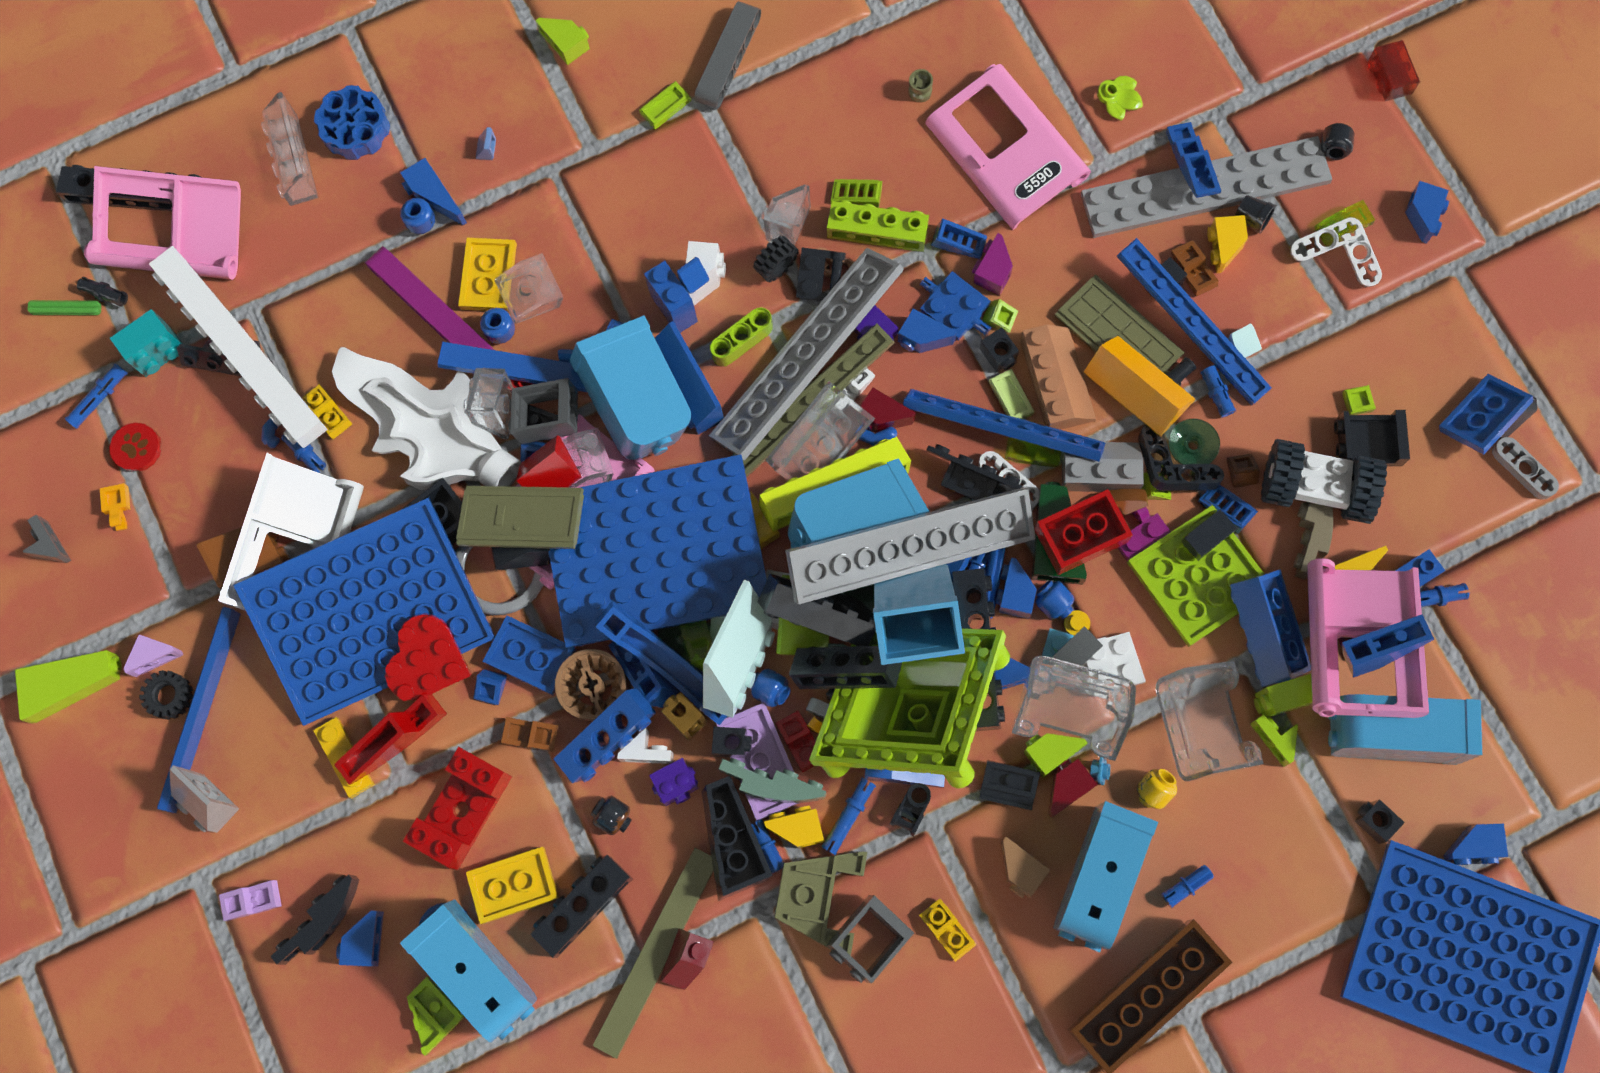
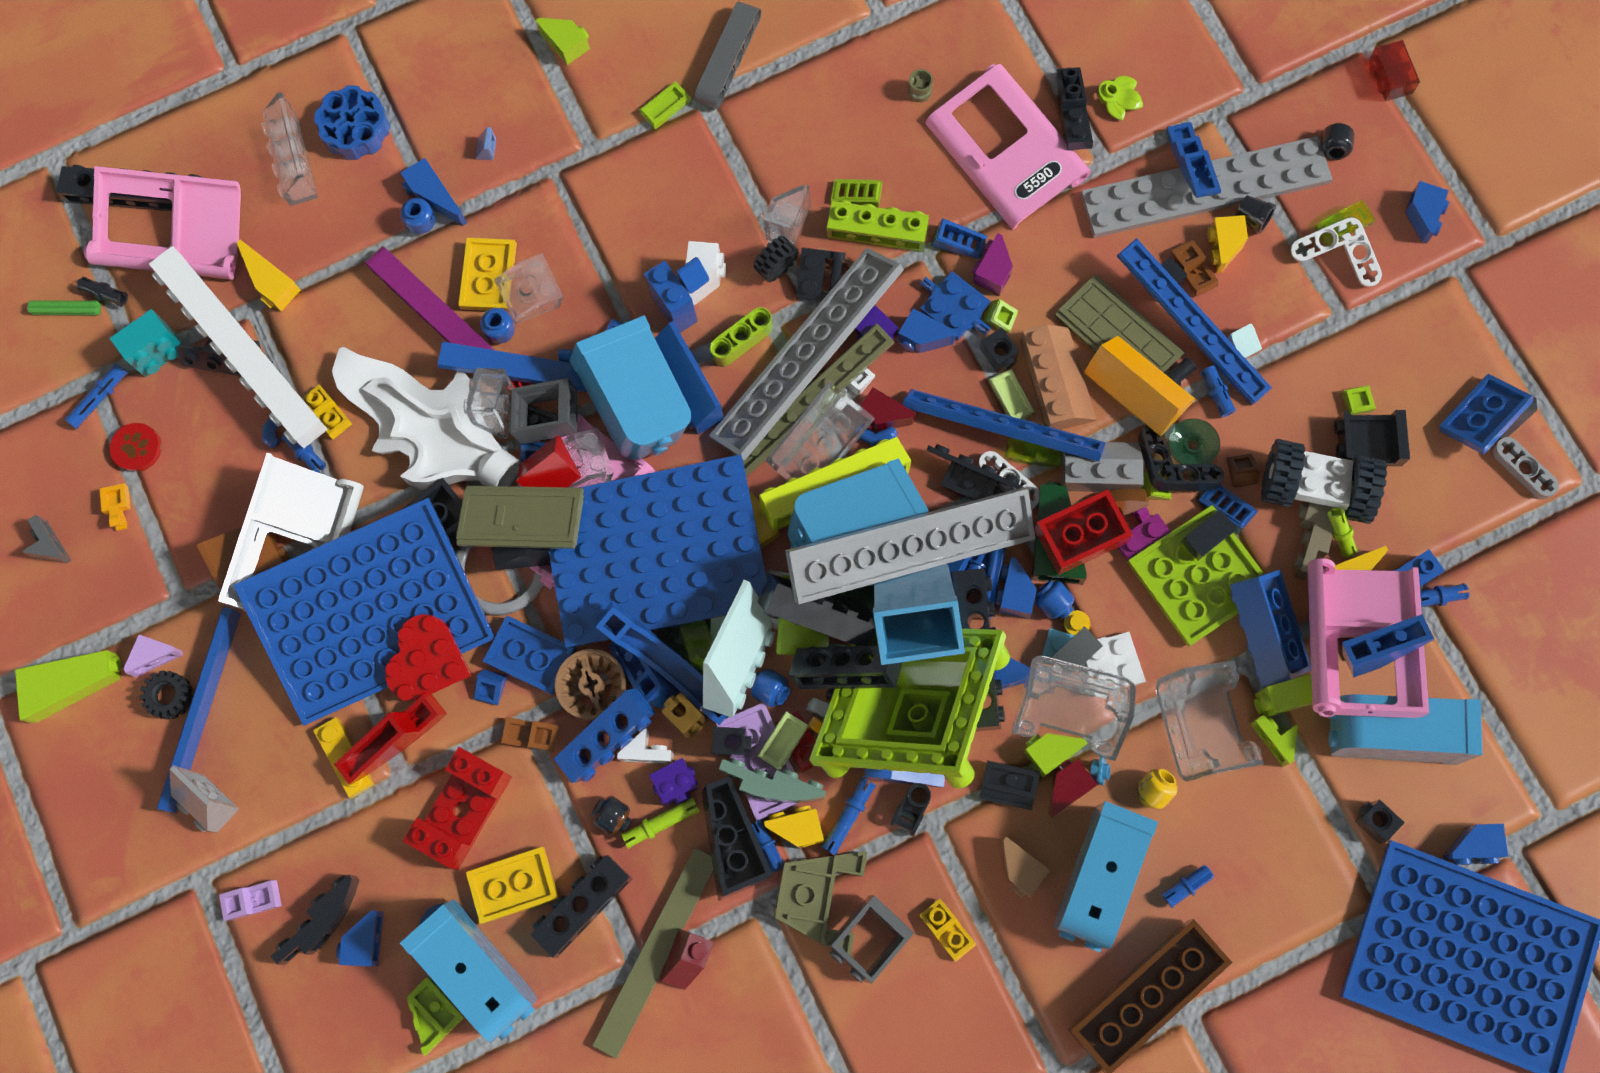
none -> yellow slope [237,240,301,312]
none -> lime pin [621,797,700,849]
none -> yellowish green tile [757,712,809,771]
none -> black slope [1056,67,1093,150]
none -> lime pin [1327,507,1358,558]

